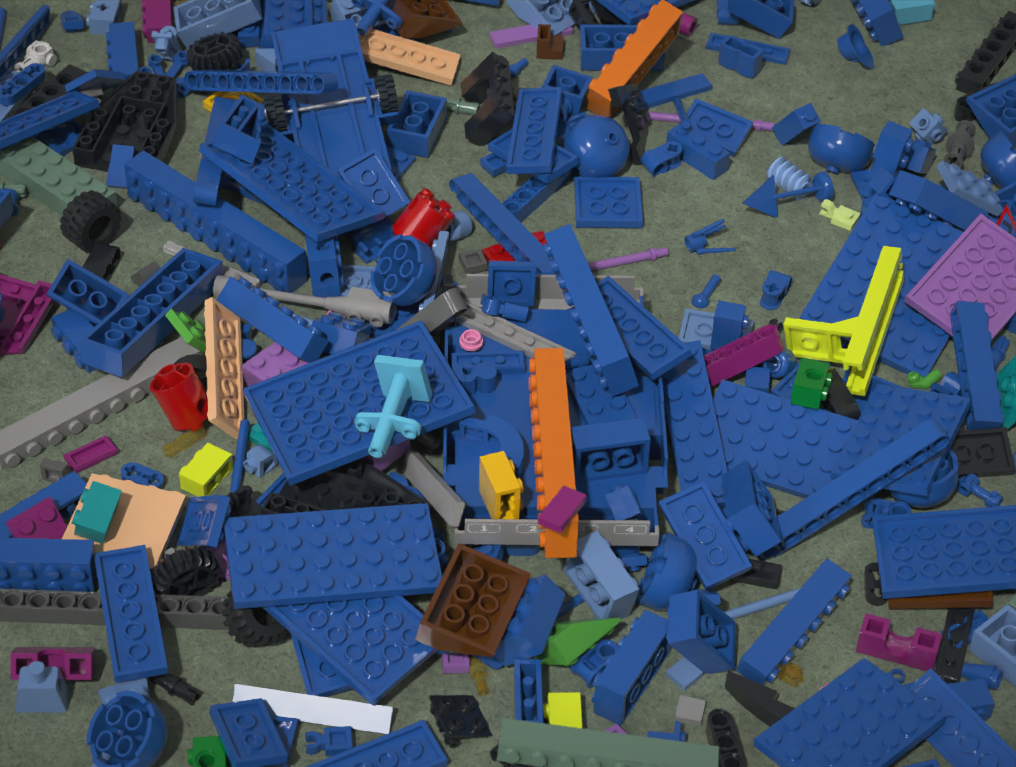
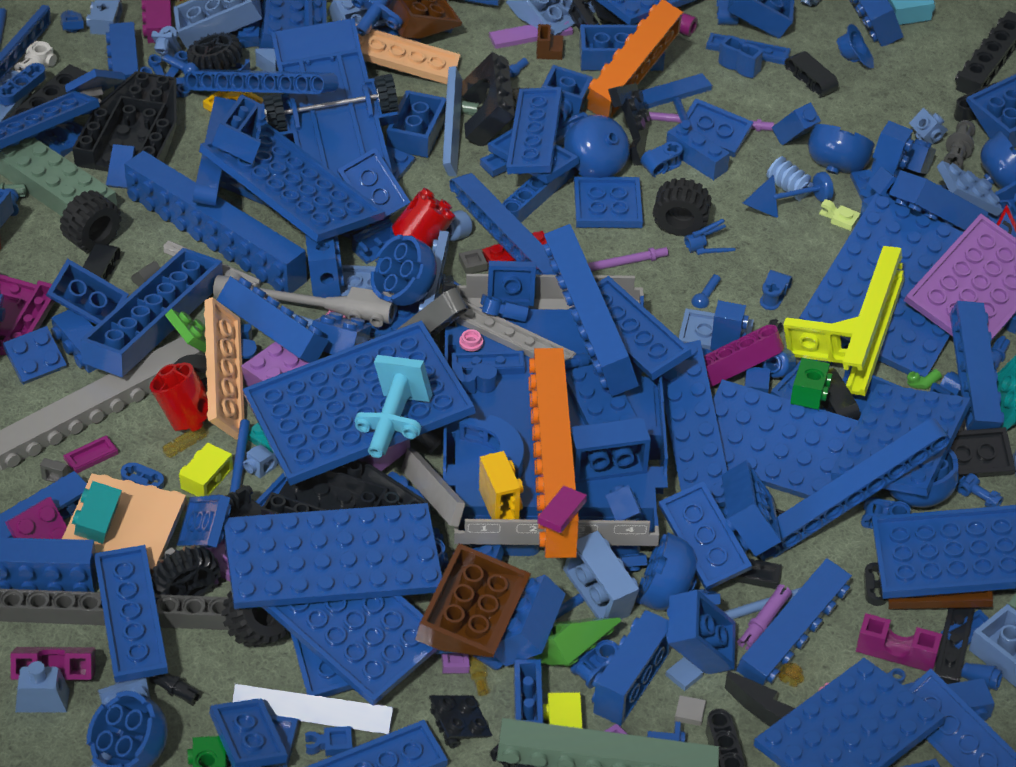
none -> blue plate [3,326,67,385]
none -> blue bar [163,54,199,75]
none -> medium blue tile [443,66,462,177]
none -> black tyre [653,178,712,237]
none -> medium lavender pin [737,584,792,650]
none -> black beam [784,51,839,98]

